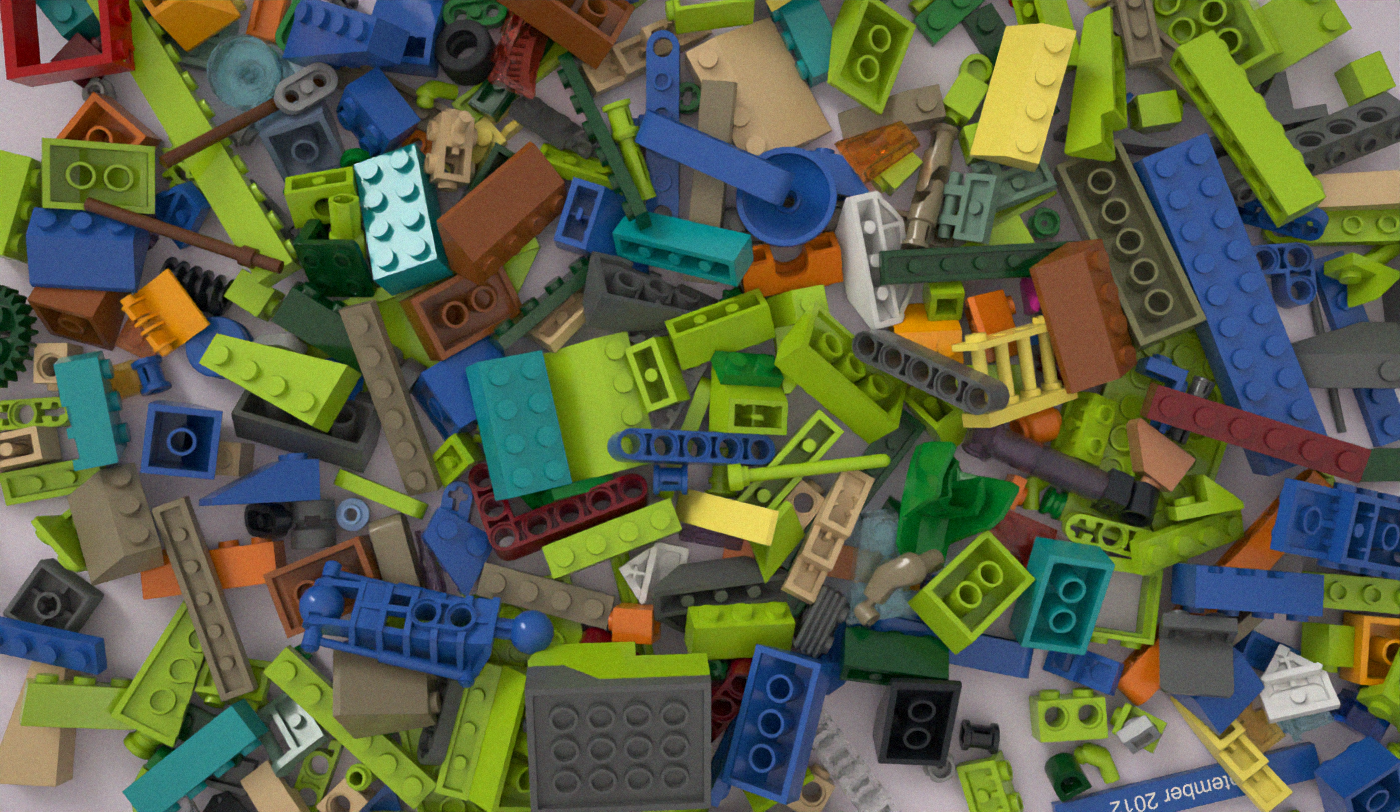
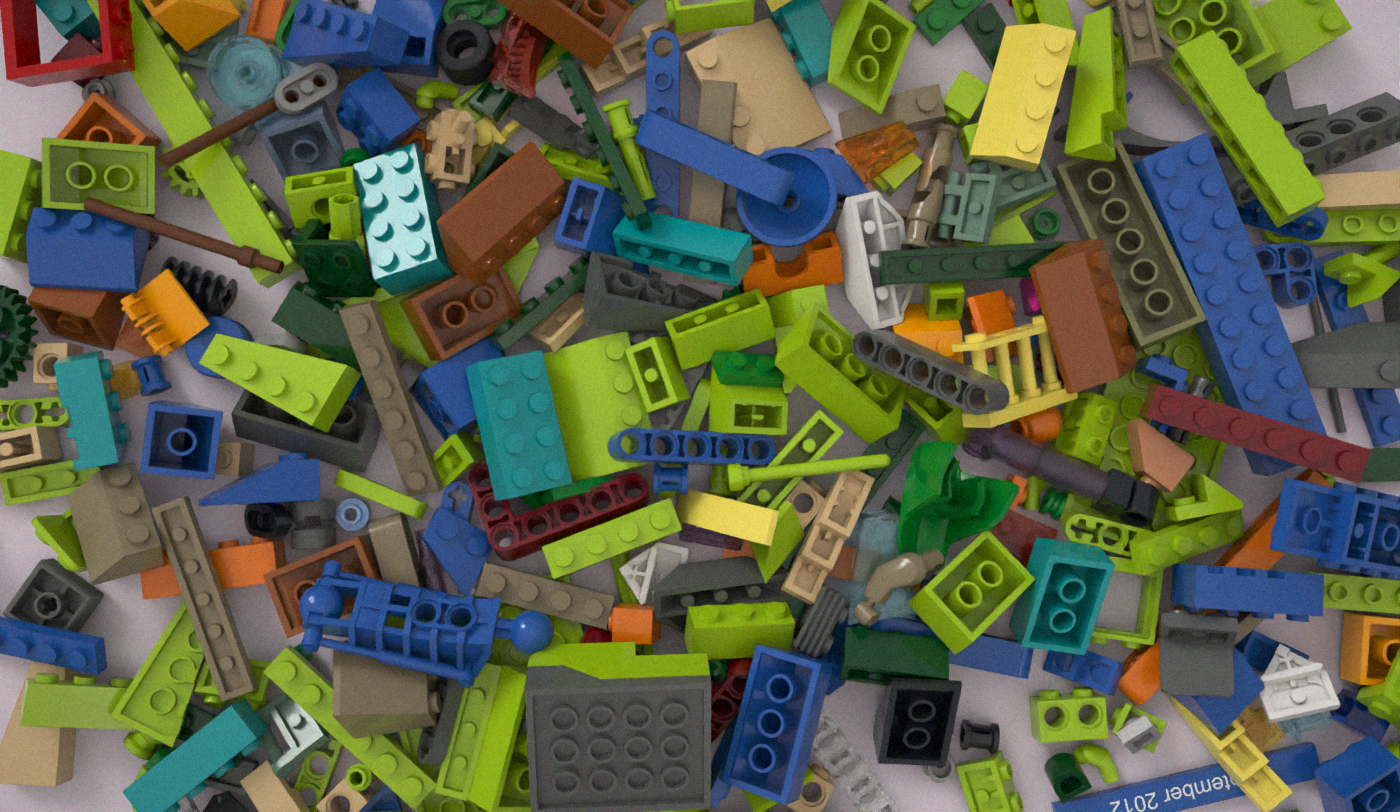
blue wing [152,181,211,250] -> none
lime brick [224,268,286,322] -> none
green bush [680,82,701,115] -> none
lime tile [959,53,993,84] -> none
lime brick [1127,89,1183,134] -> none
lime brick [1301,622,1355,673] -> none
lime brick [1334,50,1396,107] -> none

